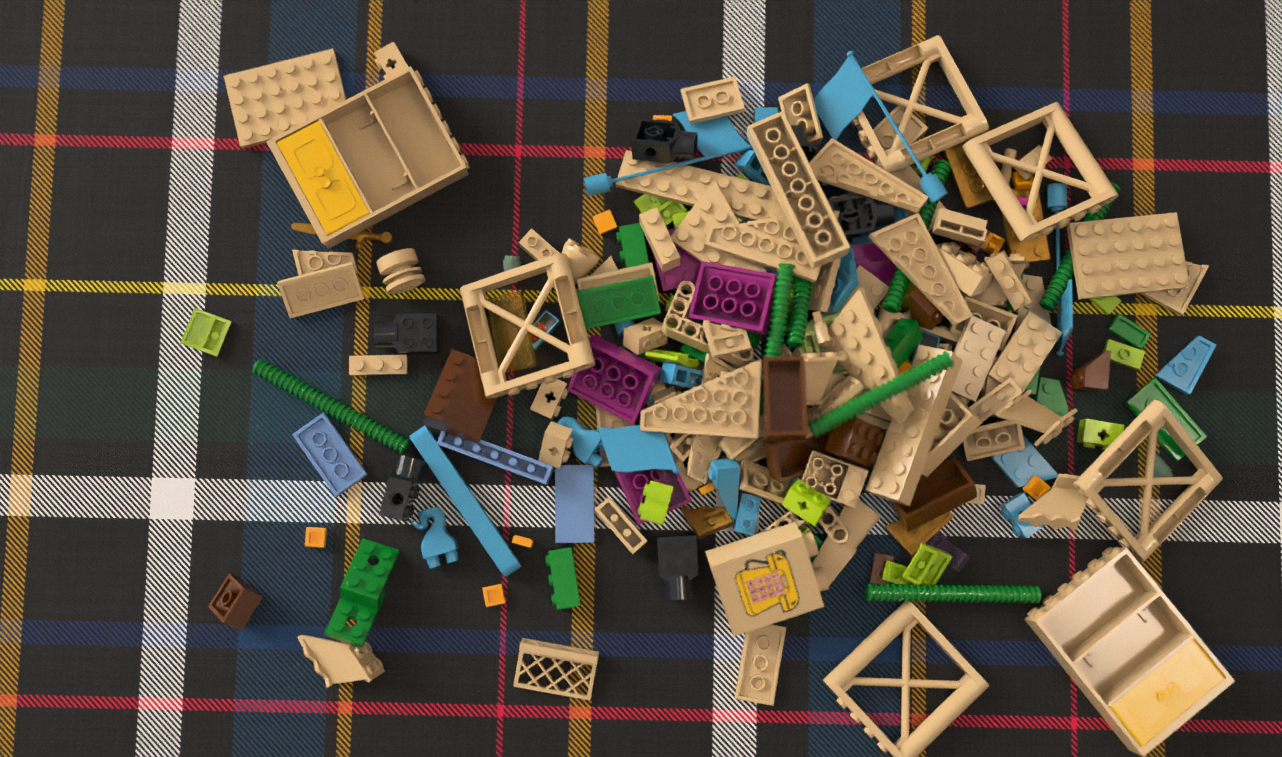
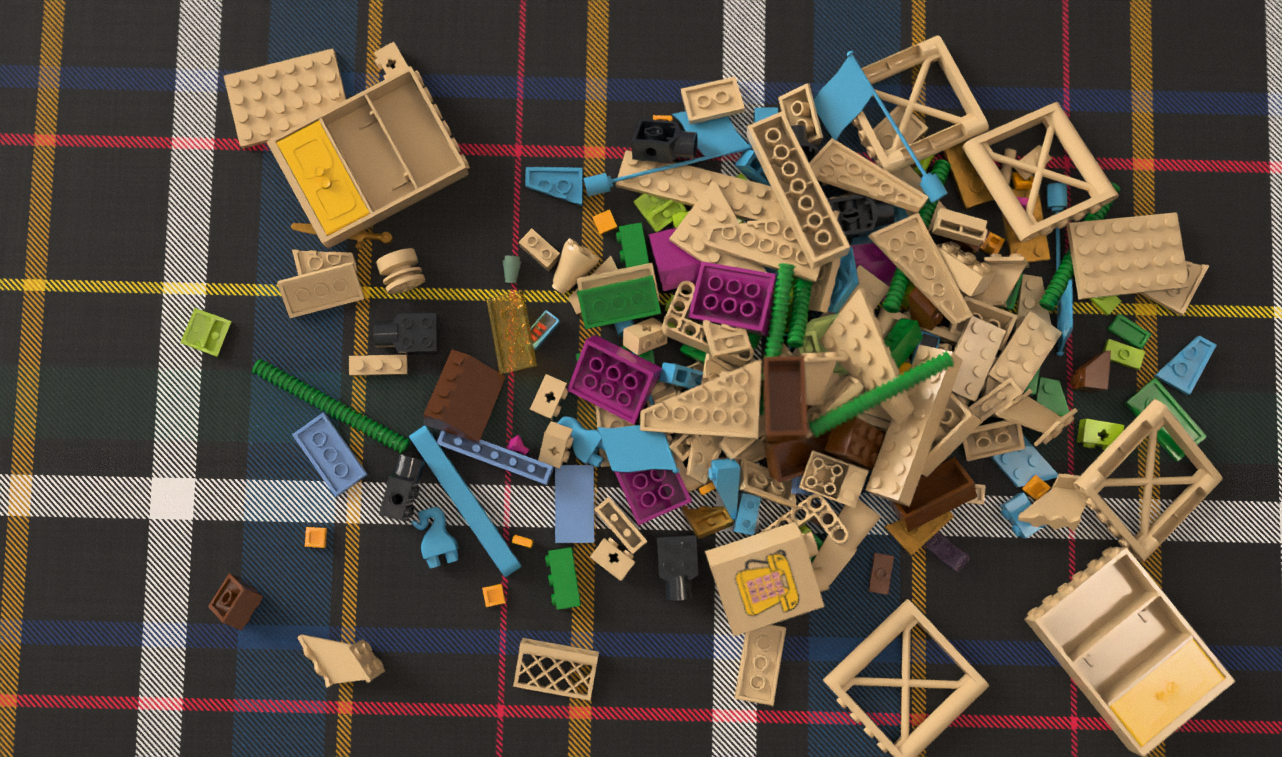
green bracket [325,538,399,648] -> none
tan piece [460,253,595,399] -> none
lime brick [638,481,673,526] -> none
tan brick [639,207,680,273] -> none
lime slope [645,349,698,368] -> none
lime brick [782,479,832,526] -> none
tan bar [812,310,831,347] -> none
green piece [865,583,1042,603] -> none
lime plate [882,561,915,586] -> none
lime slope [902,543,952,586] -> none
tan plate [985,250,1033,310] -> none
sand green cone [1153,453,1174,477] -> none
none -> dark pink rock [507,435,529,456]
none -> dark azure wing [525,167,583,206]
none -> tan brick [590,538,635,581]

